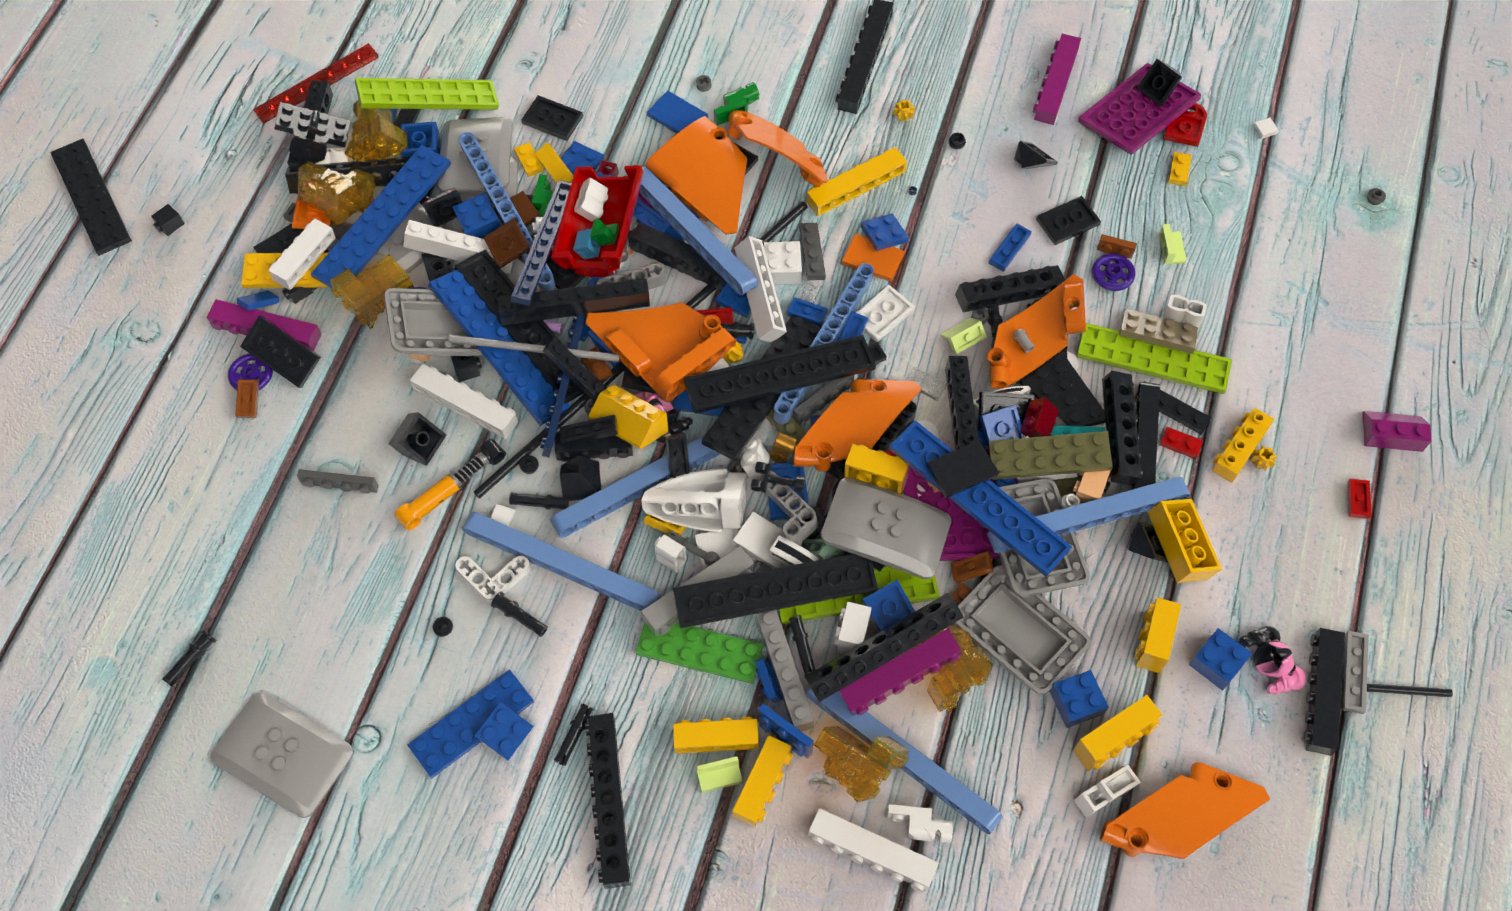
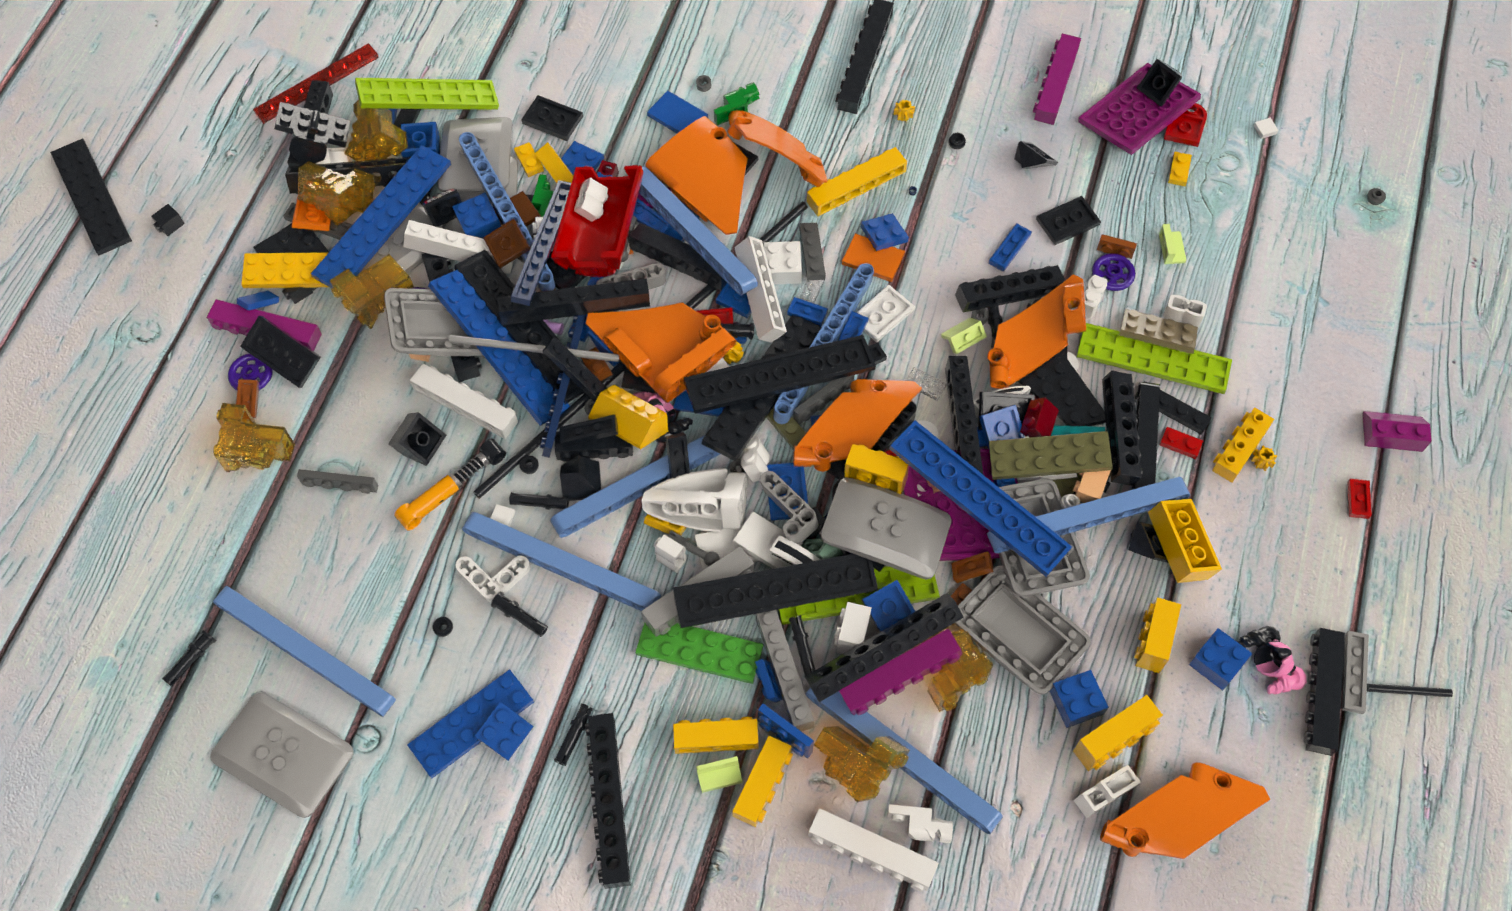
white brick [268,218,335,290] -> none
dark azure brick [573,229,601,259] -> none
green panel [590,218,619,246] -> none
black bar [750,462,805,493] -> none
pearl gold piece [770,432,797,463] -> none
black tile [926,441,999,498] -> none
light grey pin [1013,329,1035,353] -> none
none -> medium blue beam [212,586,396,717]
none -> clear yellow brick [213,403,295,472]
none -> white brick [1084,275,1107,319]

